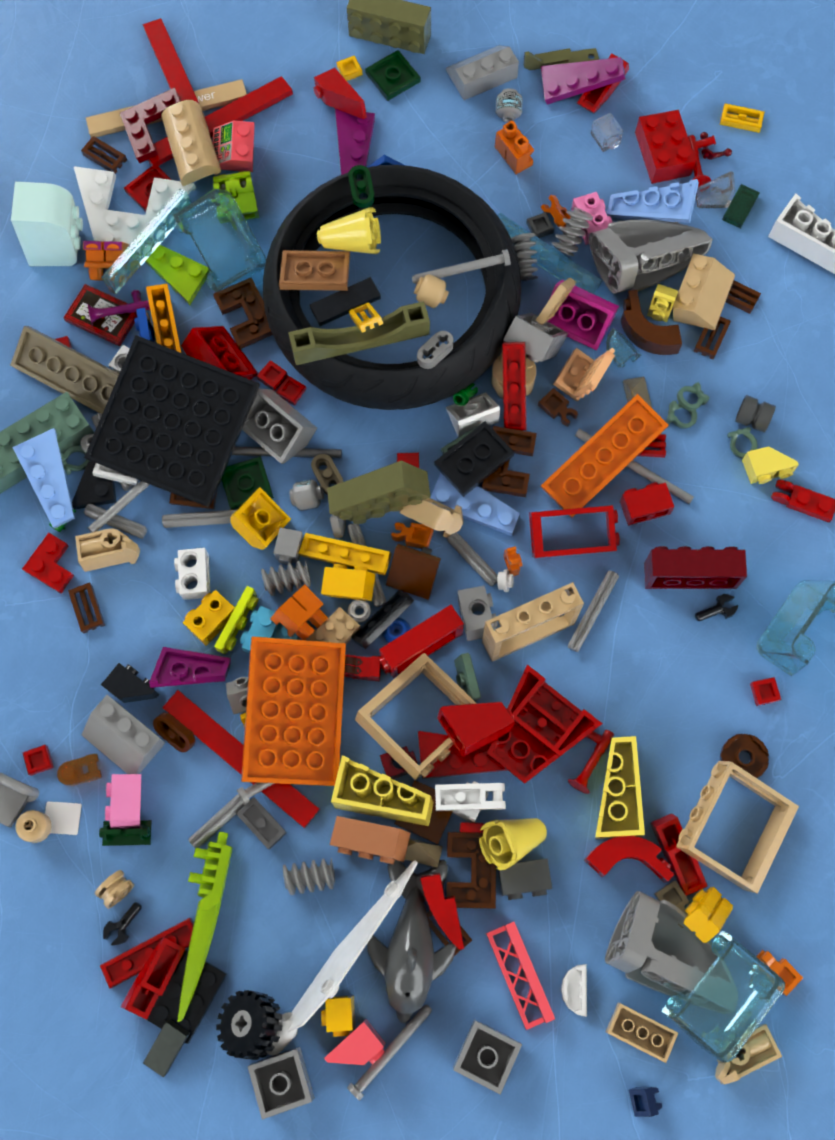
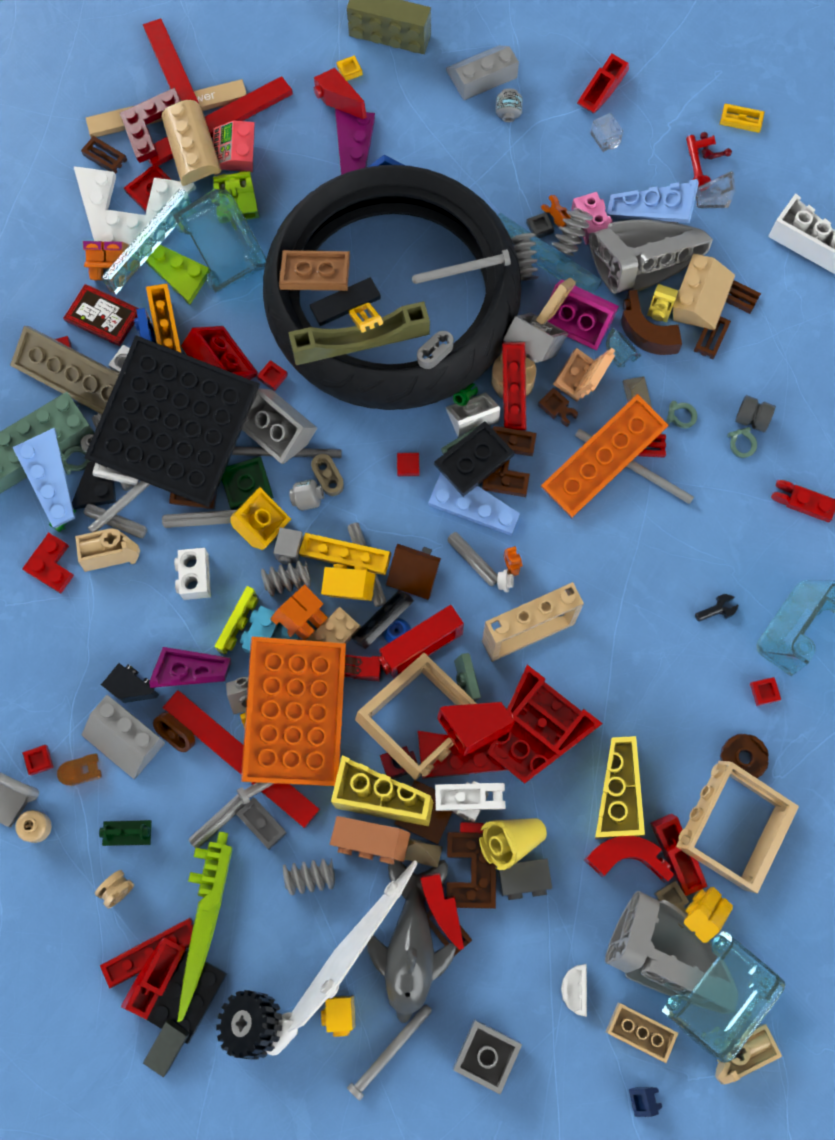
light aqua brick [11,182,83,266] -> none
white sticker [45,802,82,835] -> none
reddish brown tile [68,582,105,634] -> none
magenta piece [88,290,150,326] -> none
black bar [103,902,142,945] -> none
bright pink brick [105,774,141,829] -> none
yellow brick [182,590,235,646] -> none
reddish brown plate [213,277,273,350] -> none
light grey brick [248,1047,315,1119] -> none
red tile [276,376,307,406] -> none
light yellow cone [317,207,381,254] -> none
coral slope [324,1019,386,1065] -> none
olive piece [327,461,431,524] -> none
light grey tile [330,515,346,538] -> none
dark green plate [348,165,375,208] -> none
white plate [348,600,371,623] -> none
dark green tile [365,50,421,101] -> none
orange plate [391,522,434,549] -> none
tan piece [400,498,463,538] -> none
tan head [414,274,449,308] -> none
light grey brick [458,585,498,641] -> none
coral fence [486,922,555,1030] -> none
orange hips [495,121,534,174] -> none
olive piece [523,48,599,70] -> none
red window [529,505,620,558] -> none
magenta wing [541,57,626,105] -> none
light grey axle [568,570,619,652] -> none
red piece [568,730,614,794] -> none
red brick [620,482,674,526] -> none
red brick [635,110,696,184] -> none
dark red brick [644,546,747,589] -> none
sand green piece [677,382,709,411] -> none
clear green tile [722,184,760,228] -> none
light yellow slope [742,446,799,484] -> none
orange plate [756,950,803,996] -> none

